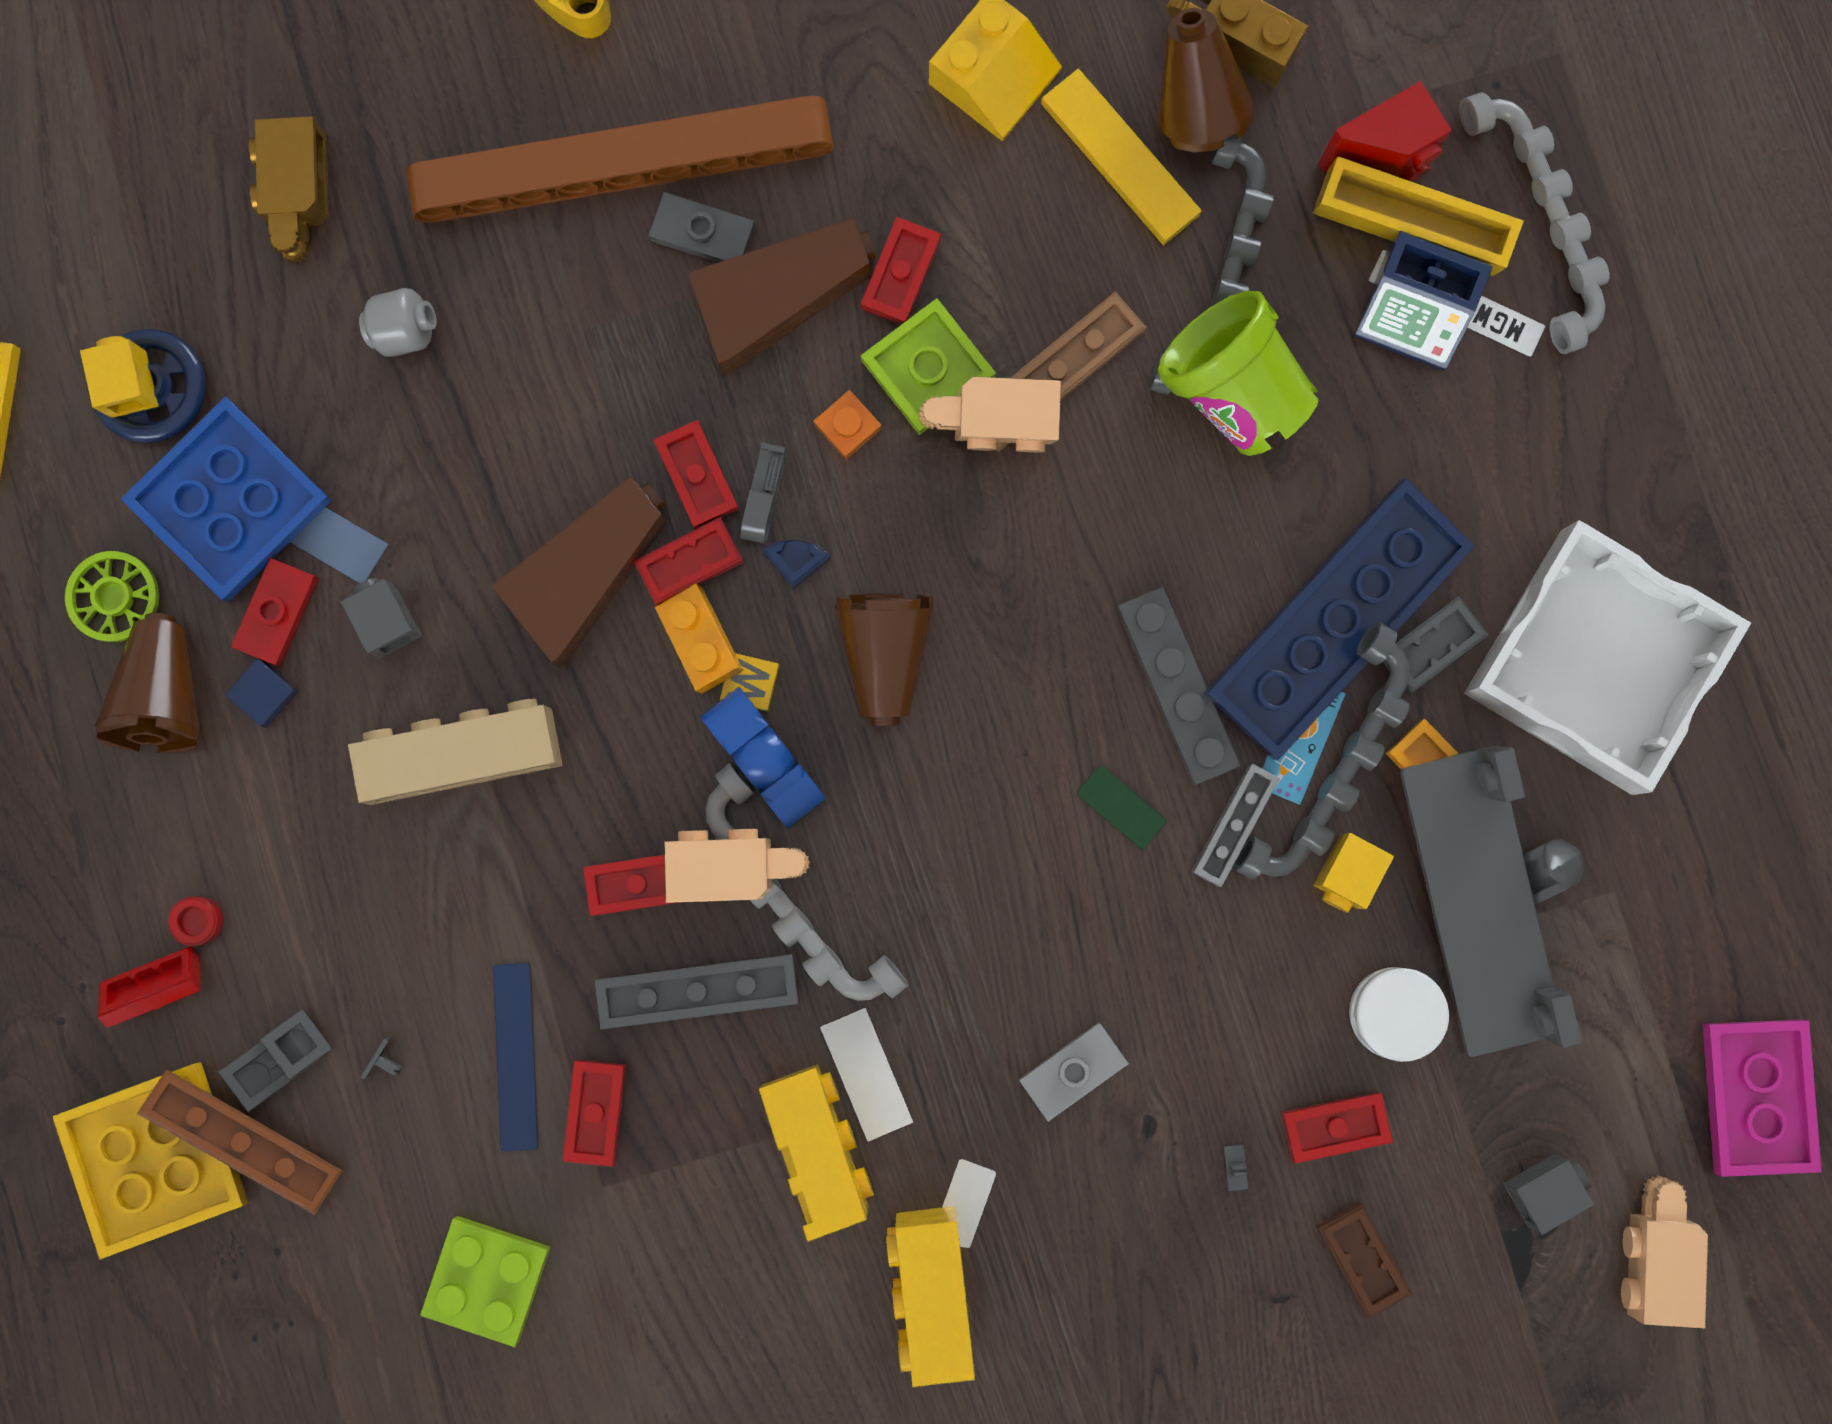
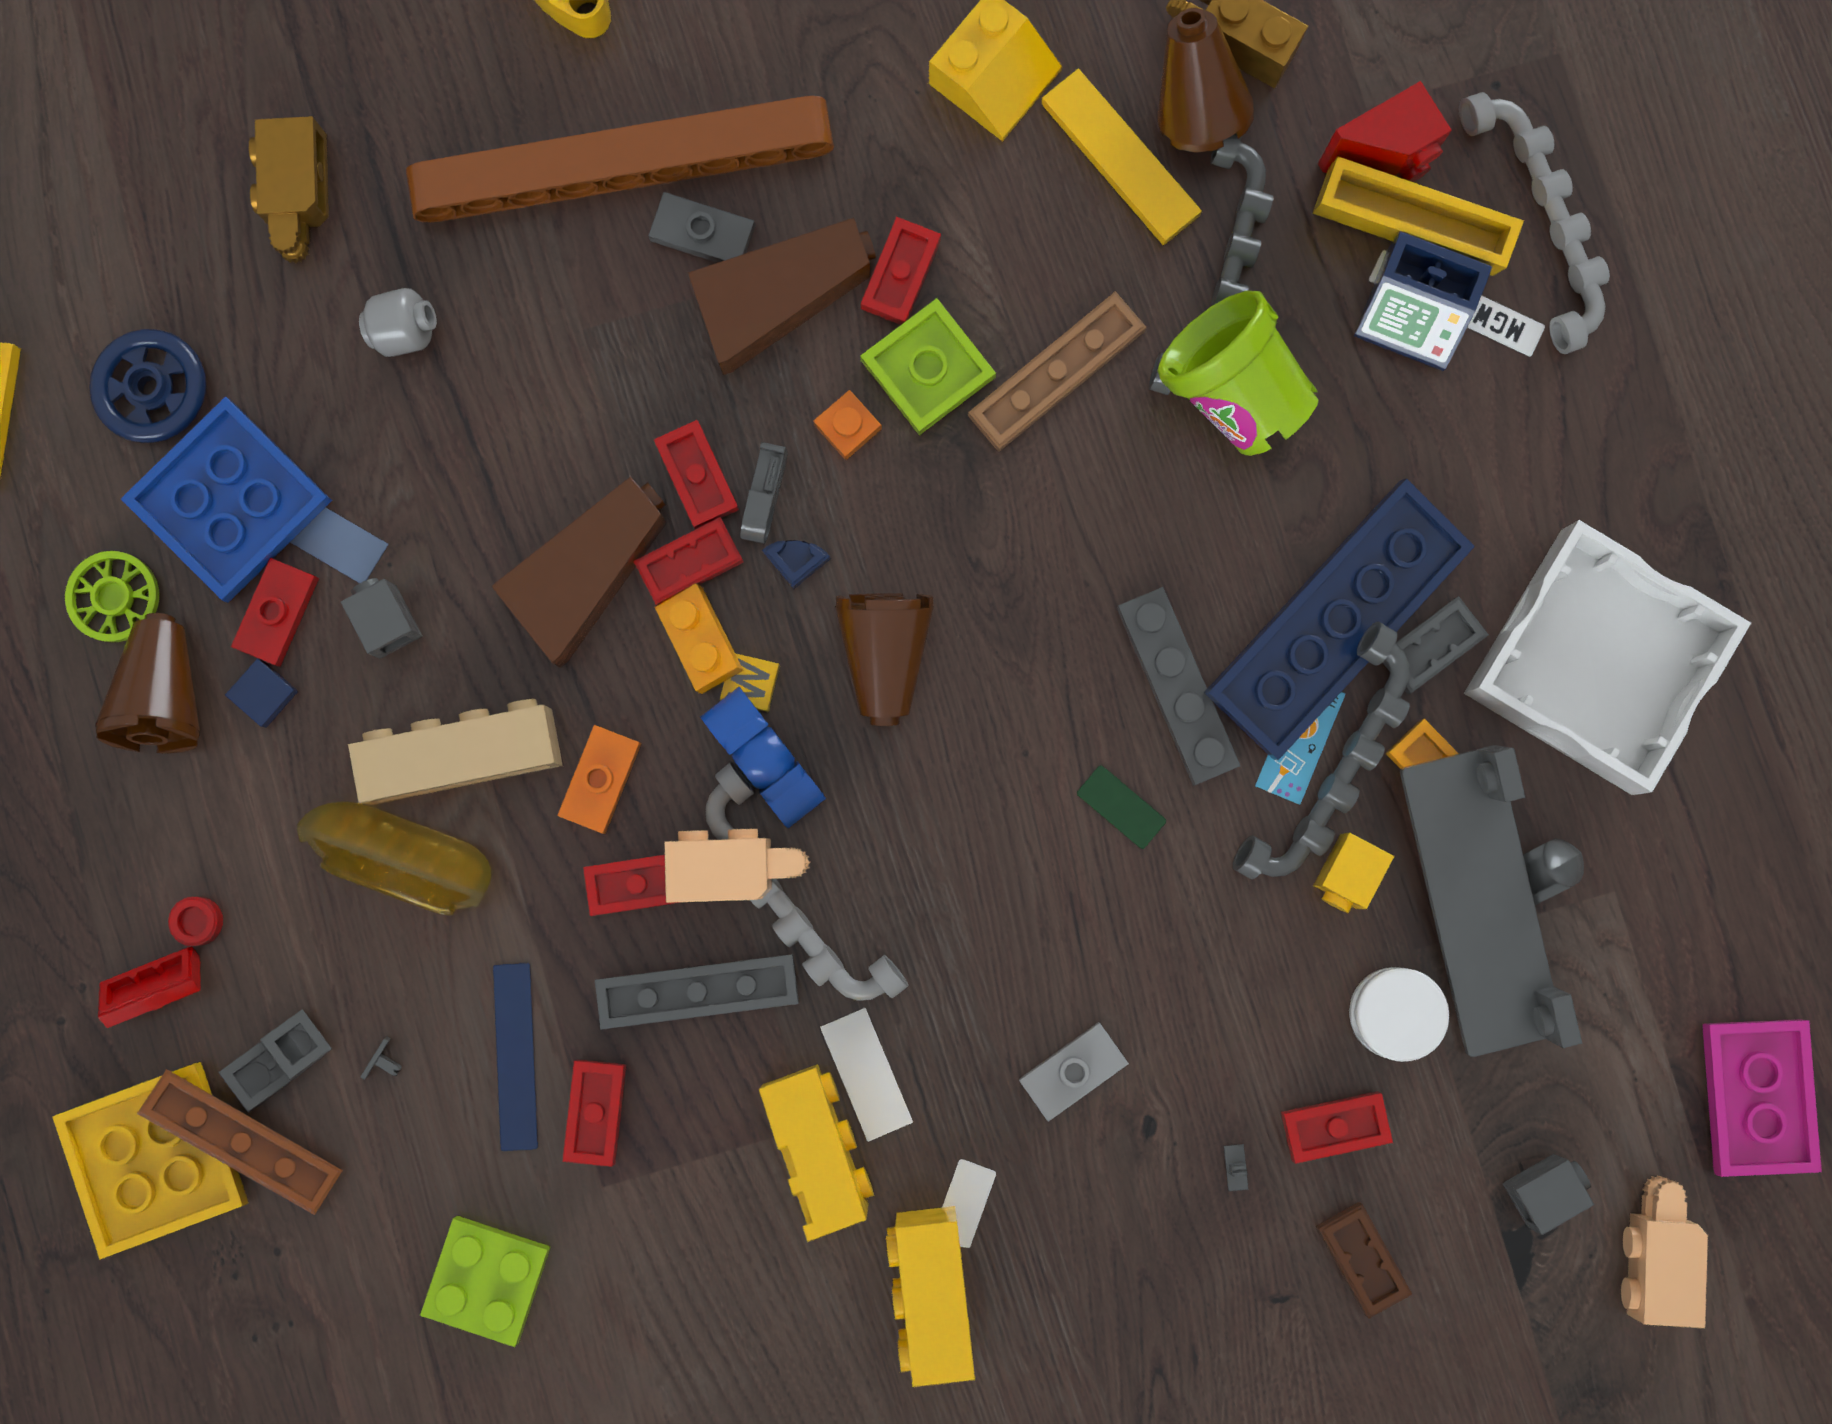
yellow brick [80,336,159,418] -> none
light nougat hinge [917,377,1061,453] -> none
light grey piece [1191,764,1280,887] -> none
none -> clear yellow brick [297,802,492,915]
none -> orange plate [557,725,642,834]

